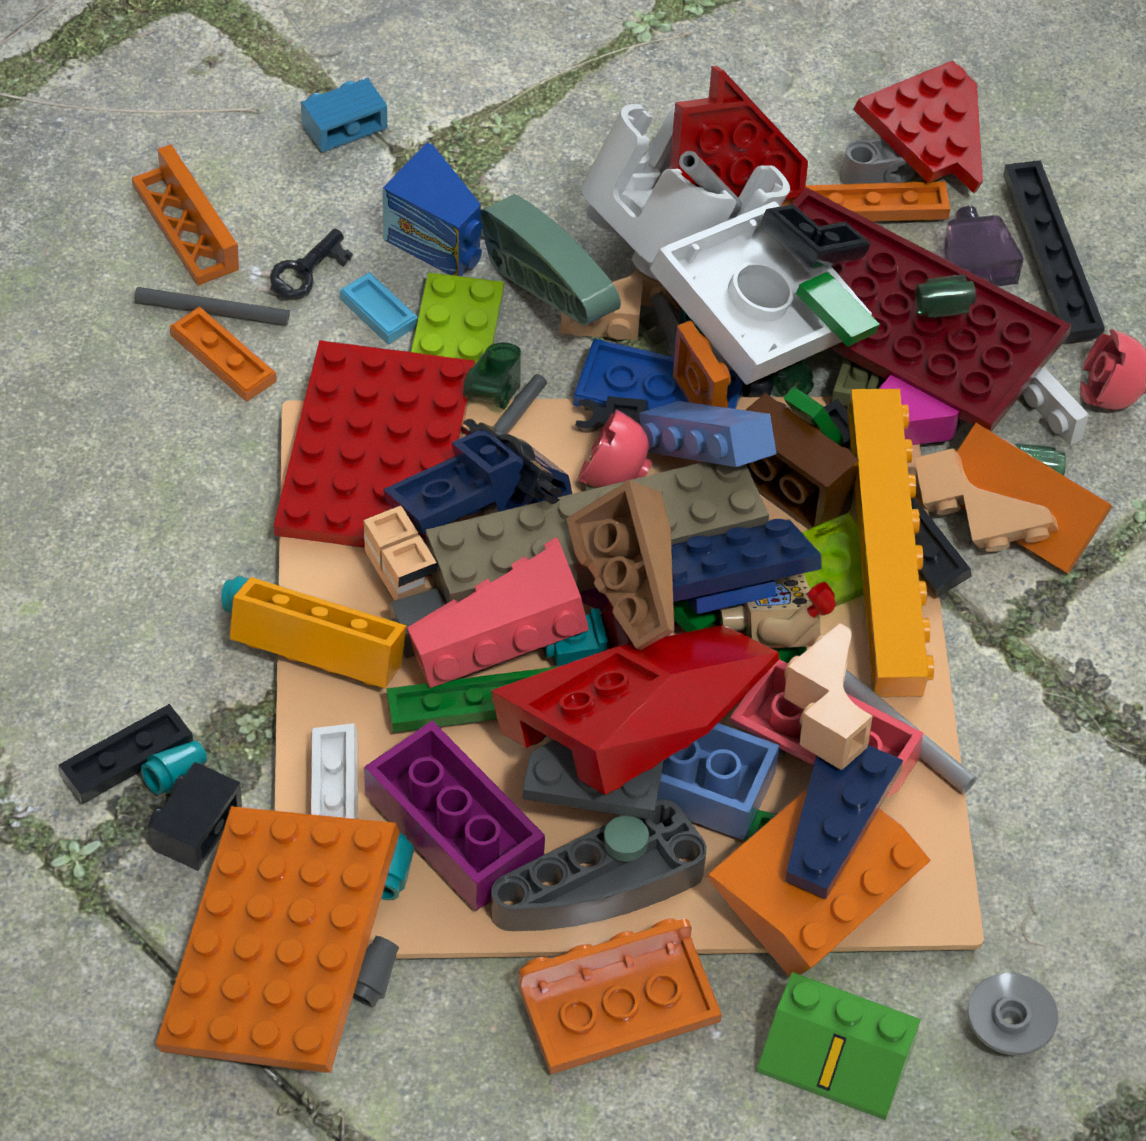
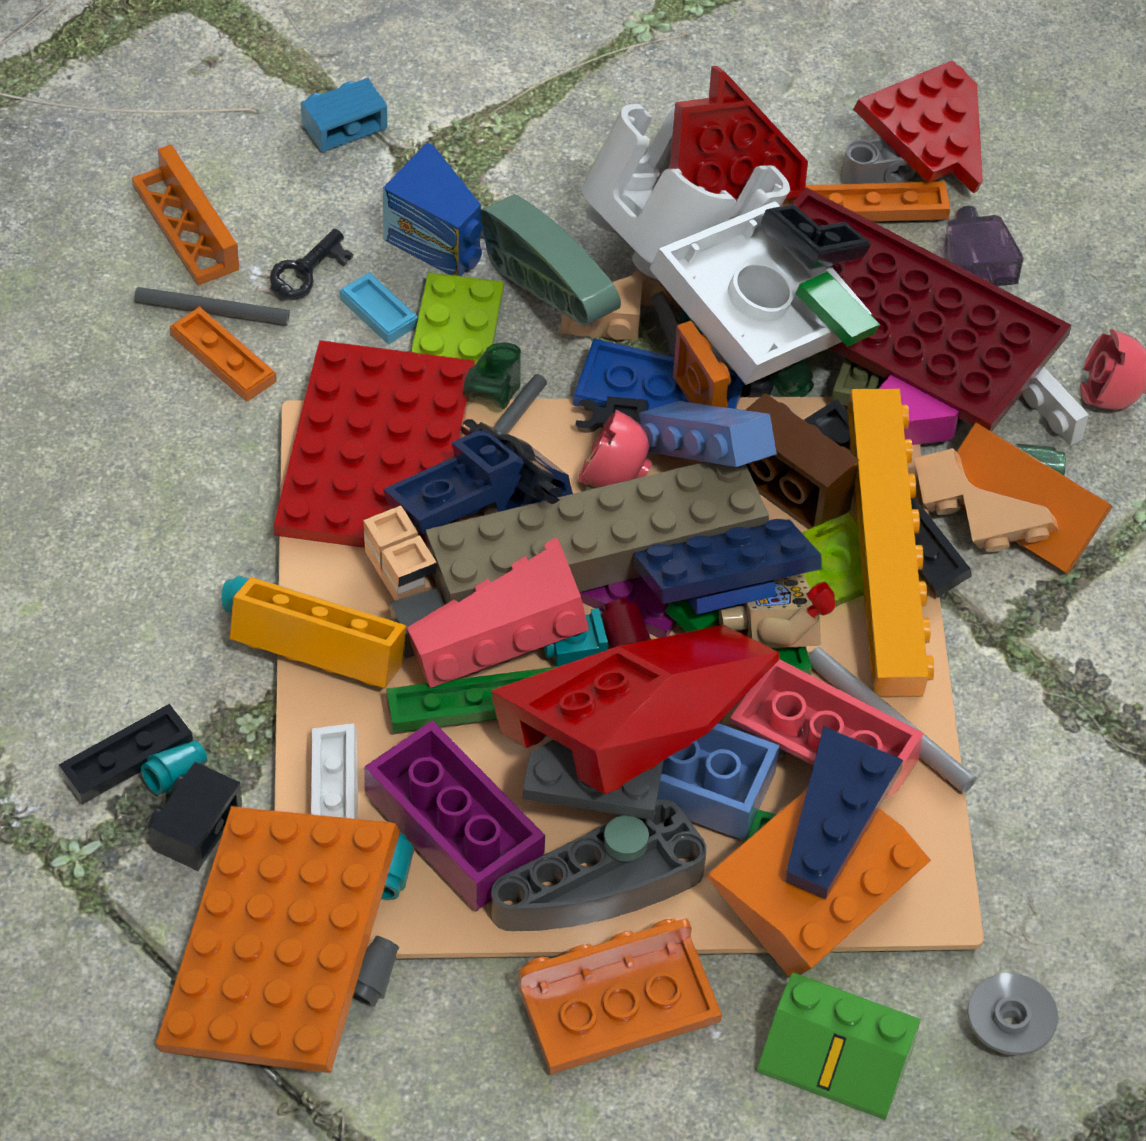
medium nougat wedge [566,480,674,650] -> none
light grey piece [679,151,742,215] -> none
green tile [783,388,844,446] -> none
light nougat arch [784,623,872,770] -> none
clear green brick [915,274,976,318] -> none
black plate [1003,160,1105,342] -> none

